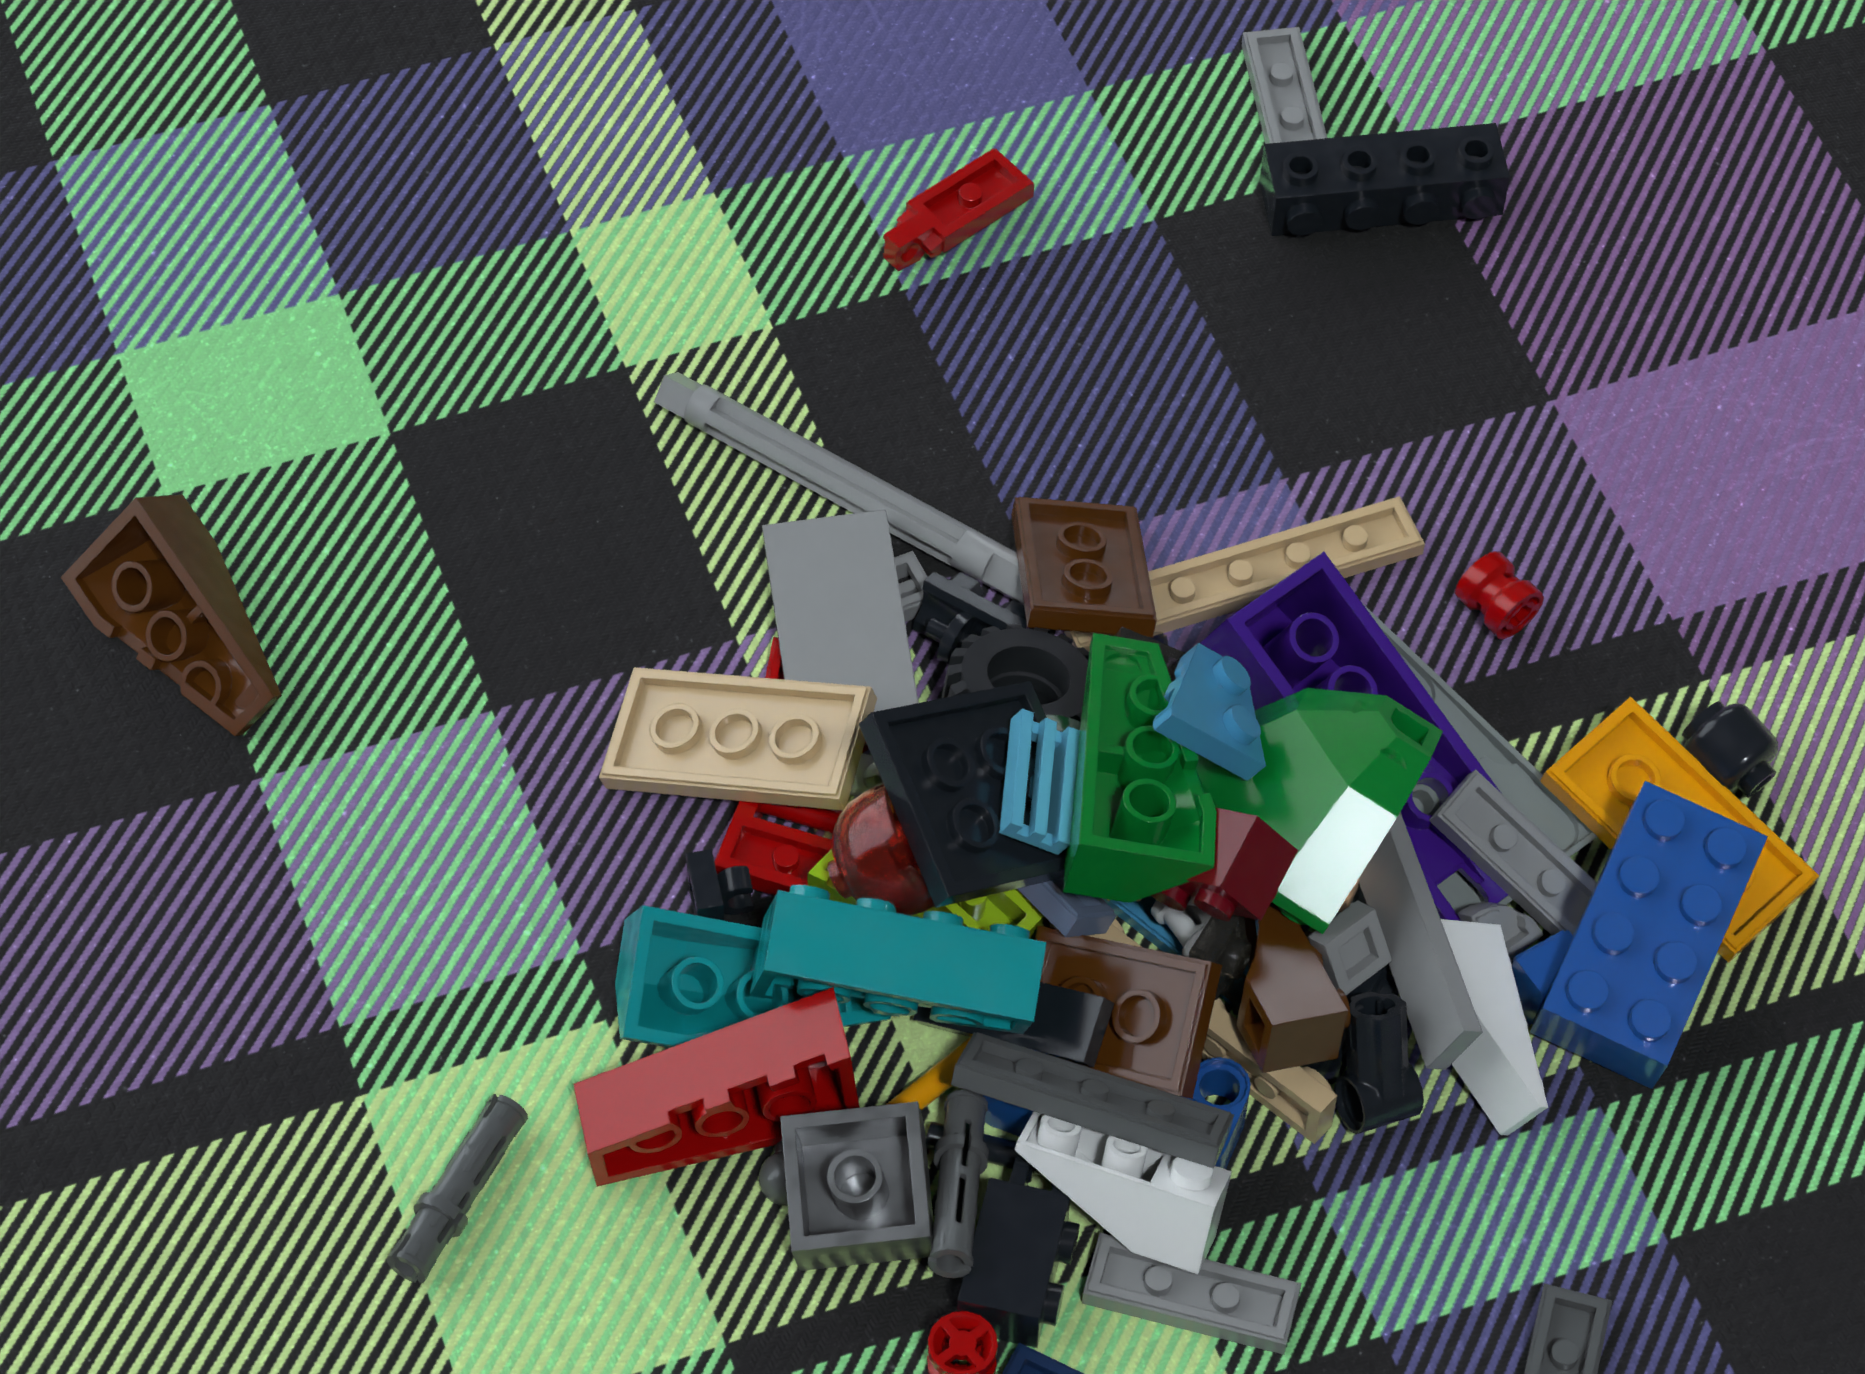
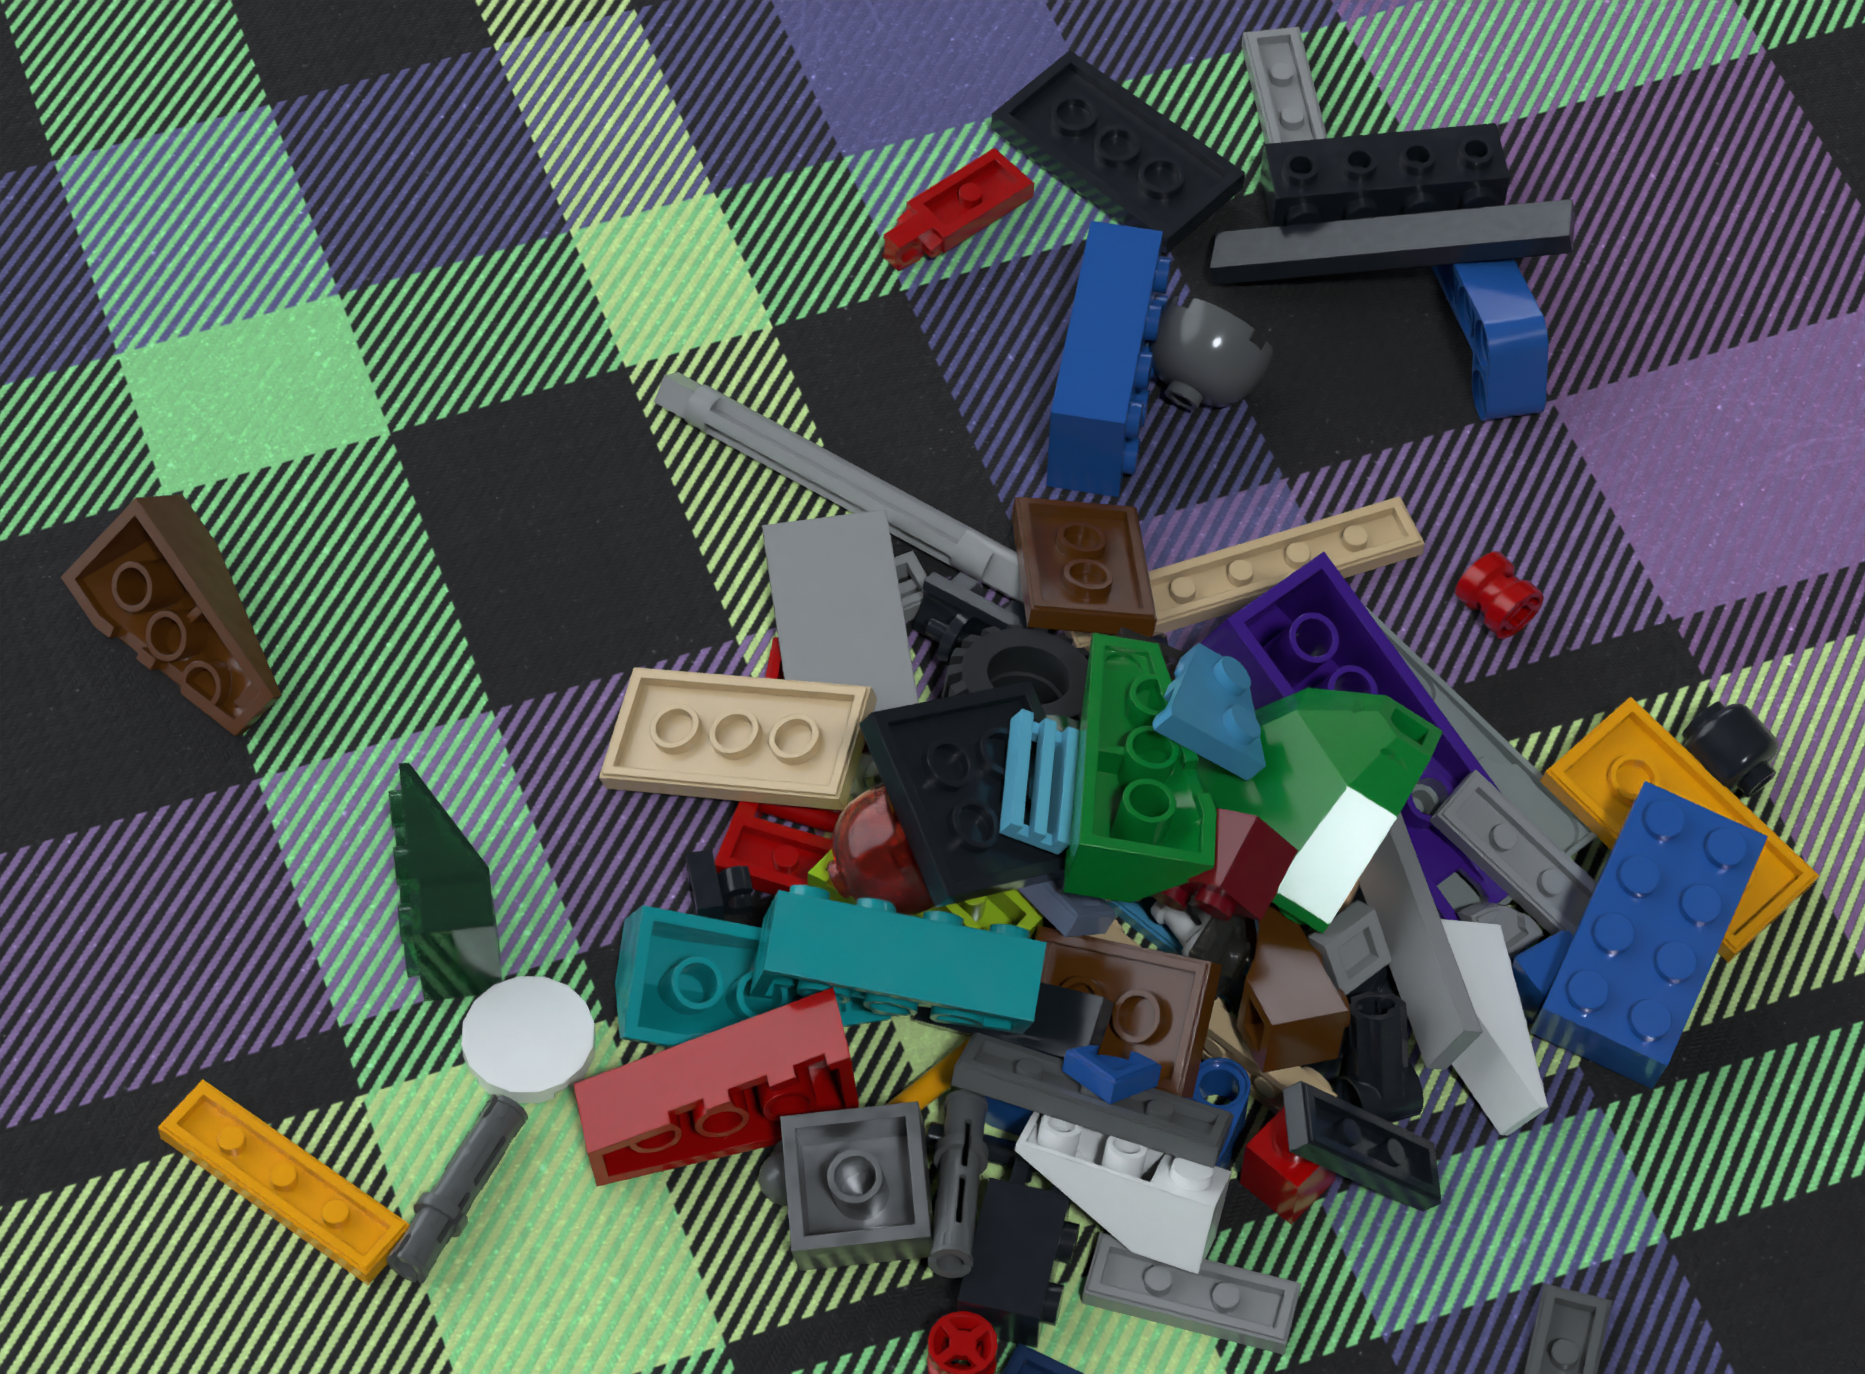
none -> light orange tile [158,1079,410,1285]
none -> clear green slope [389,762,503,1002]
none -> white tile [461,976,596,1104]
none -> black plate [991,50,1245,254]
none -> blue brick [1046,221,1172,497]
none -> blue tile [1062,1045,1162,1104]
none -> dark grey cylinder [1149,296,1274,410]
none -> black tile [1210,199,1575,285]
none -> red brick [1240,1106,1337,1225]
none -> black tile [1283,1081,1441,1212]
none -> blue beam [1431,258,1549,421]

